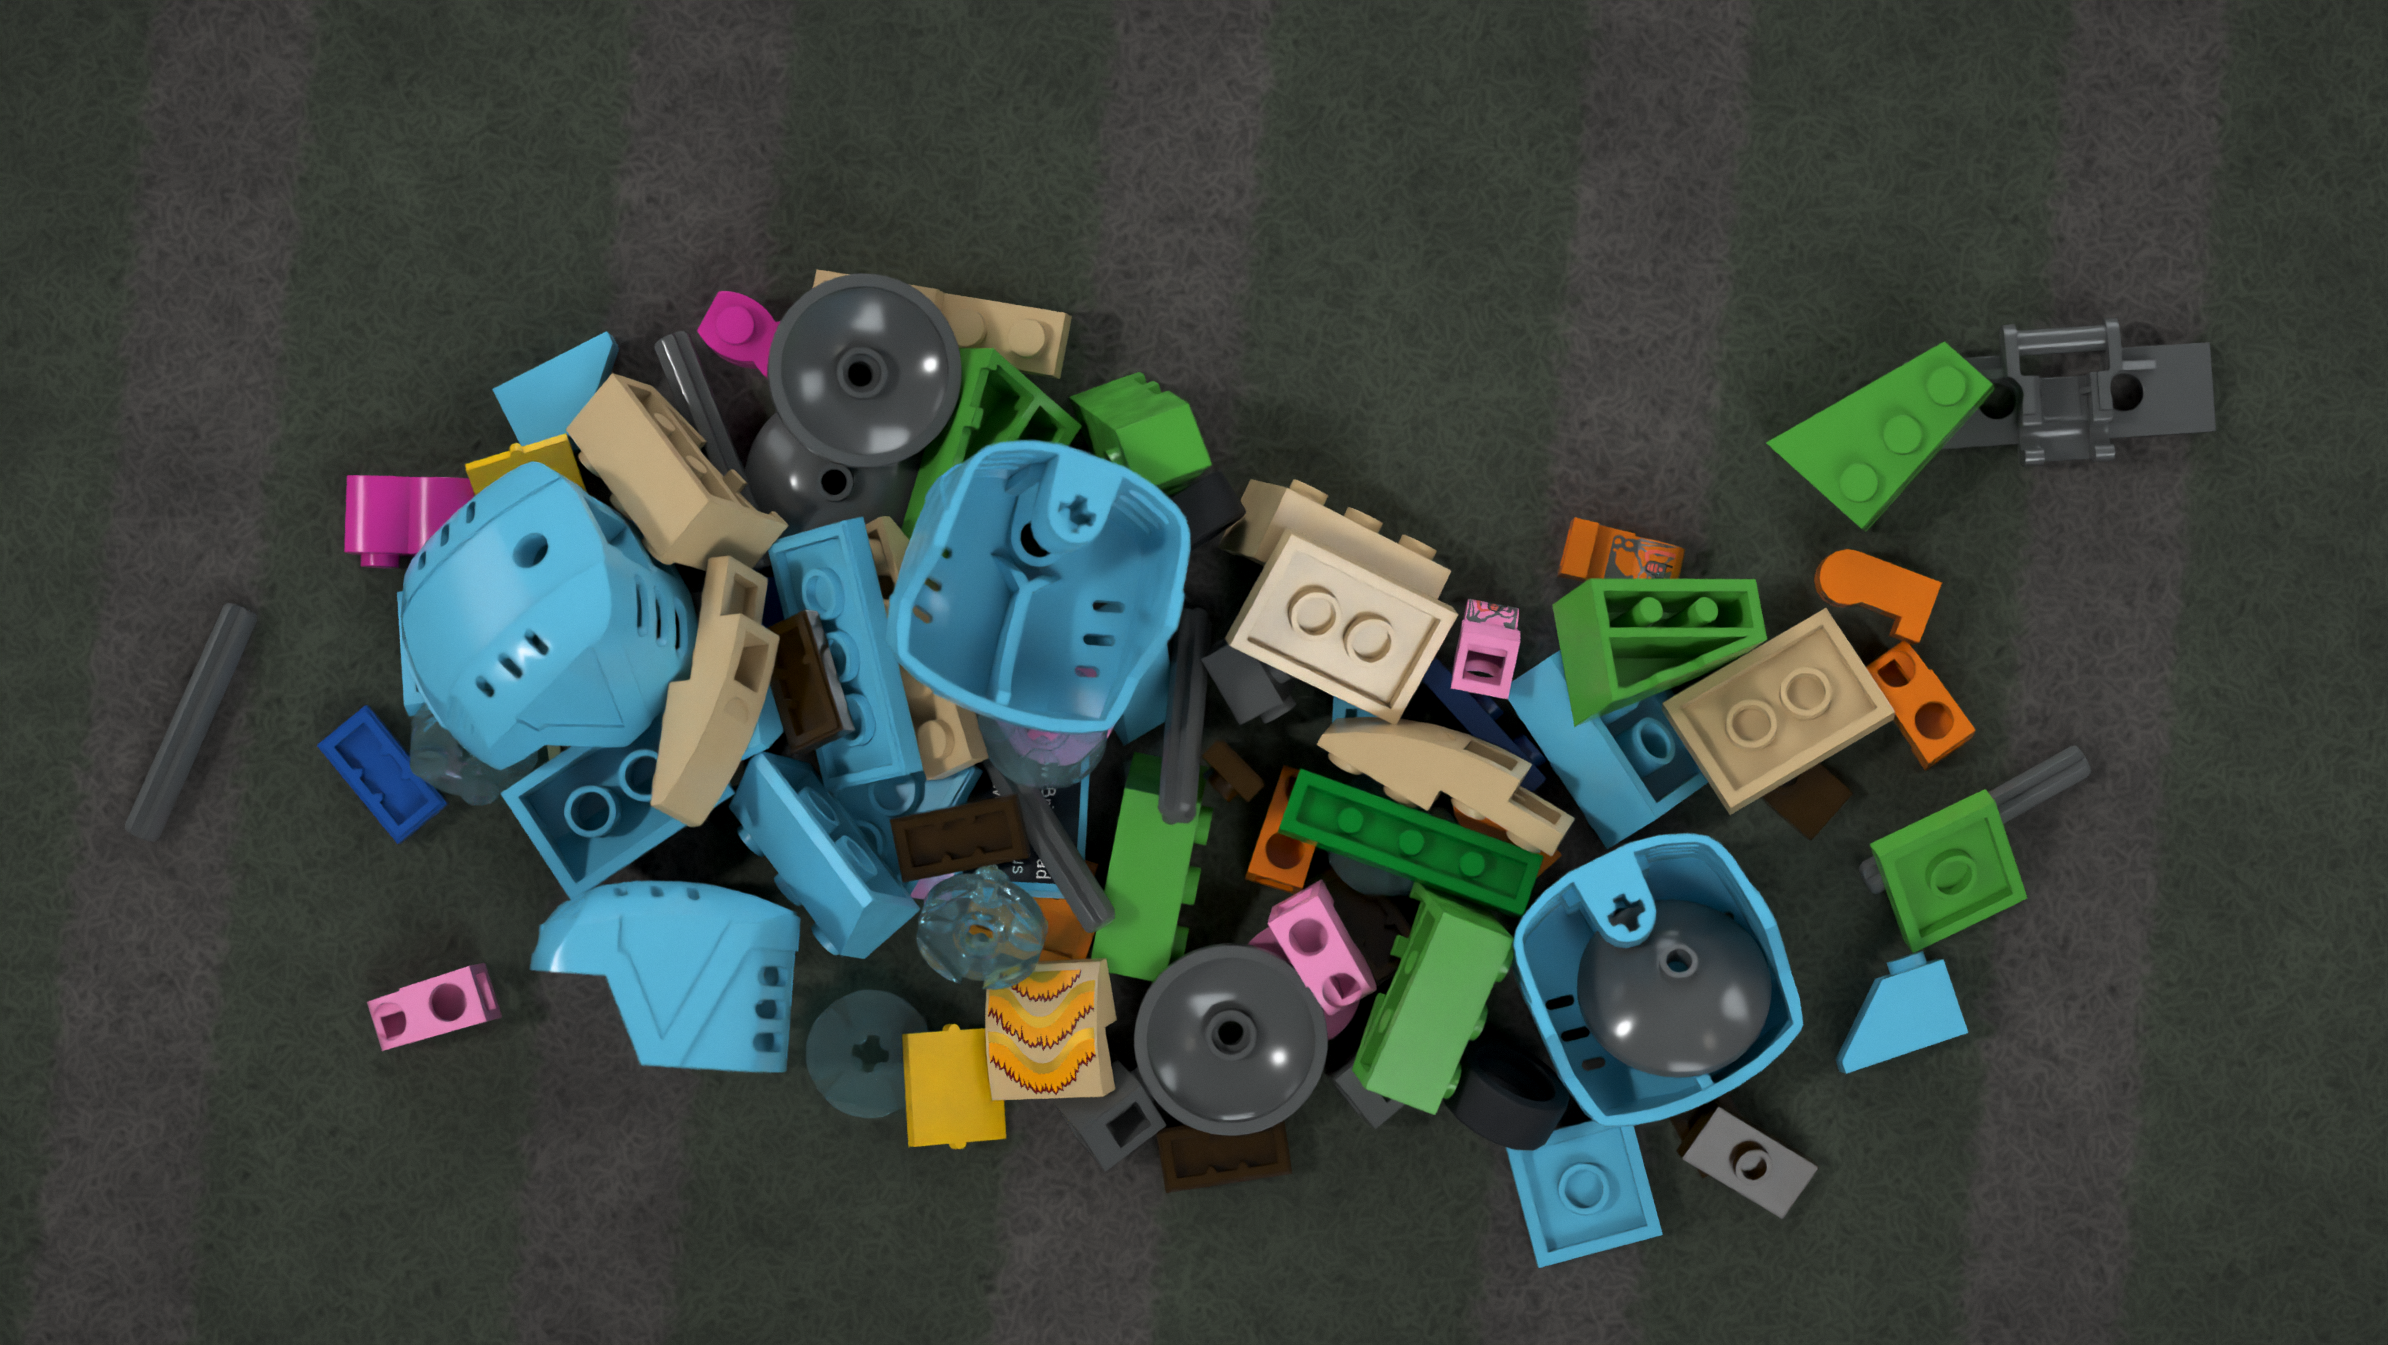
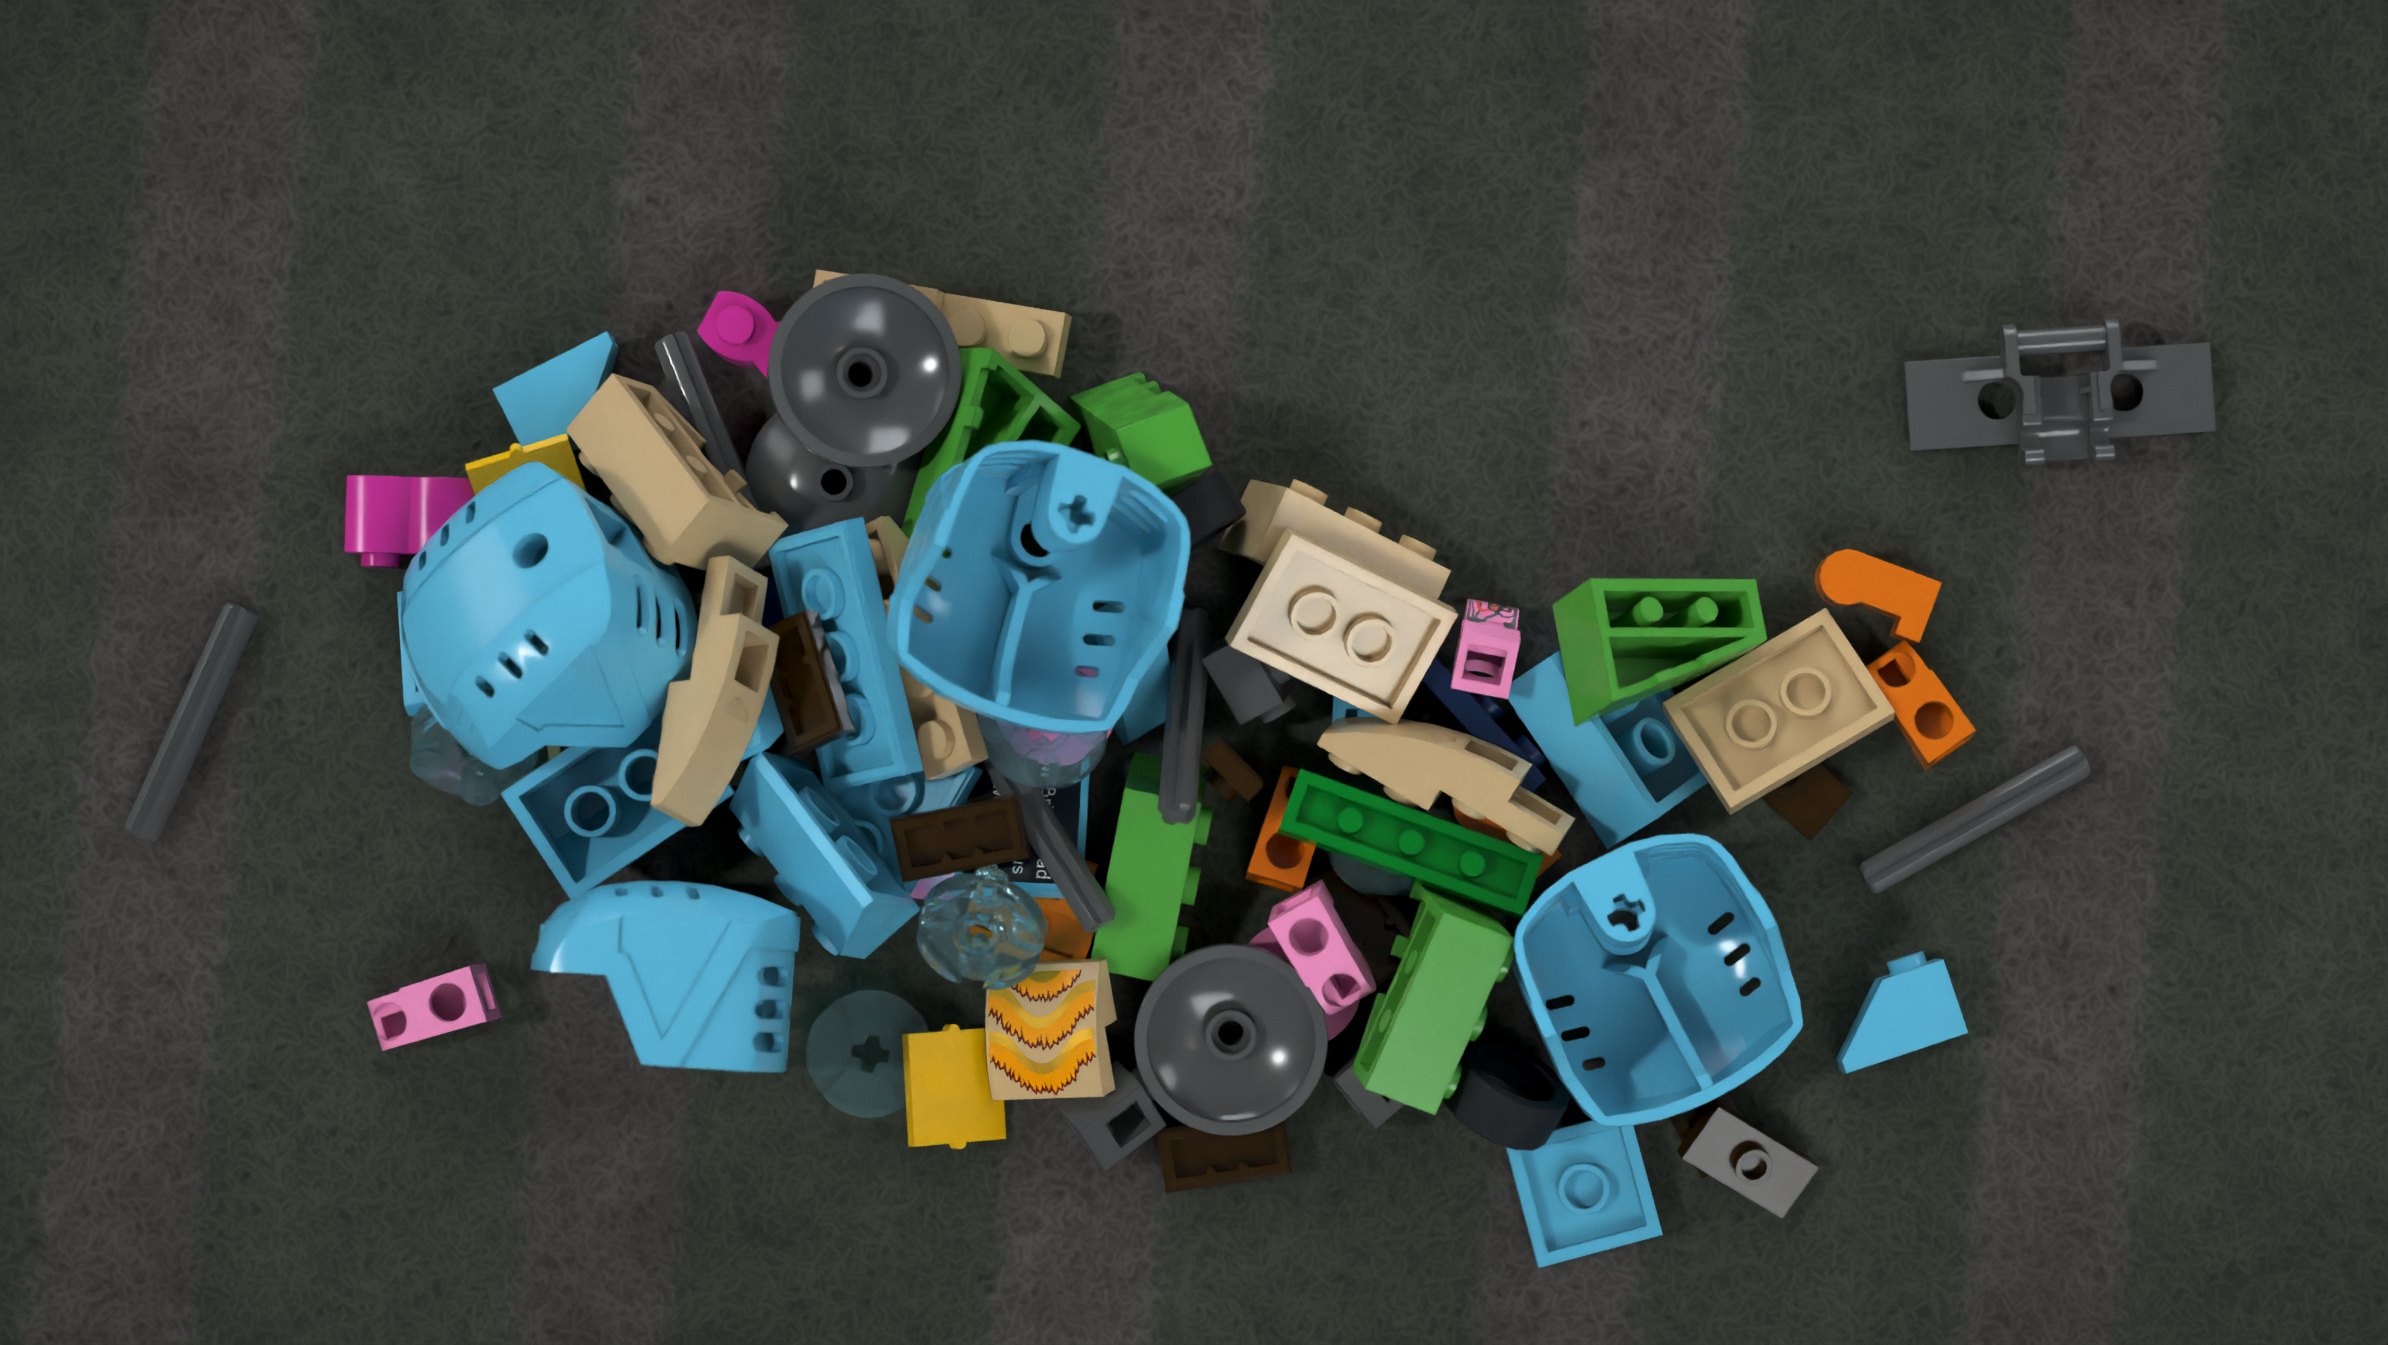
blue plate [317,705,450,844] -> none
orange leg [1557,517,1686,582] -> none
dark grey dish [1577,899,1772,1078] -> none
bright green wedge [1766,341,1995,532] -> none
bright green plate [1870,789,2028,953] -> none

